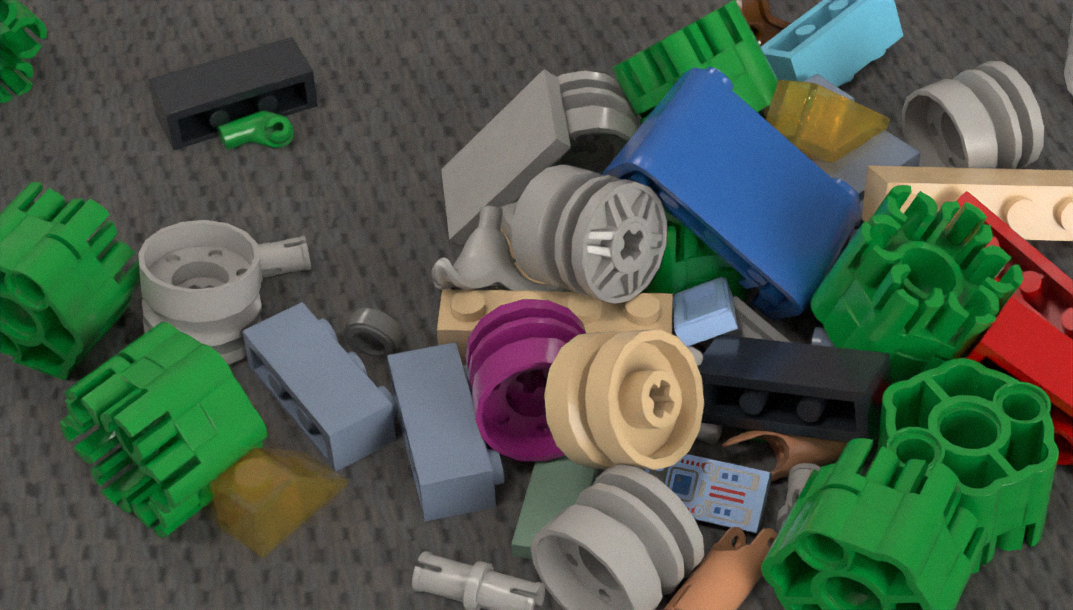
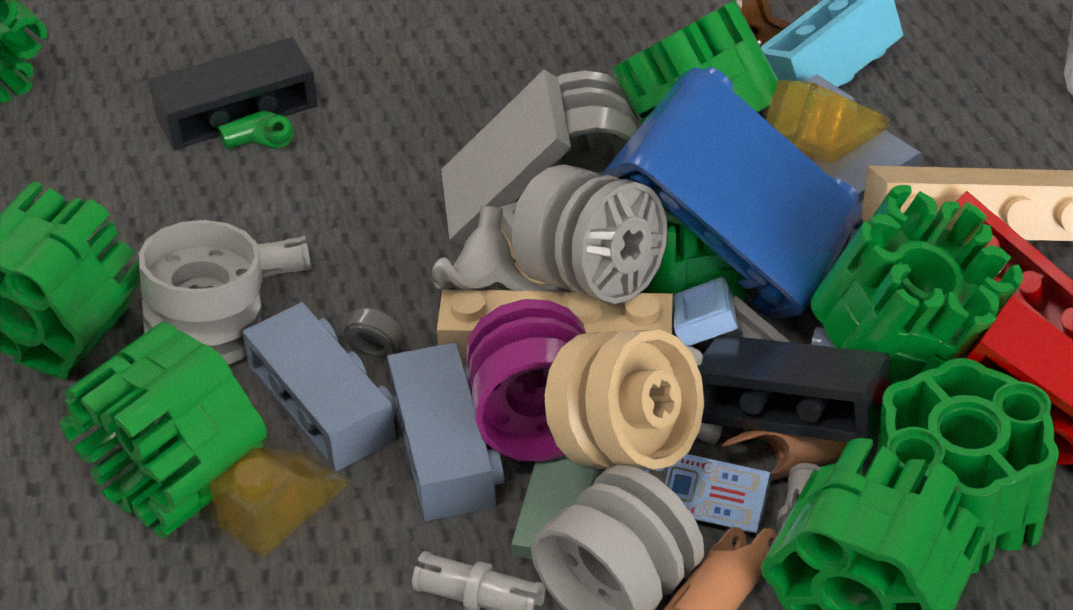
light grey wheel [902,61,1044,169] -> none

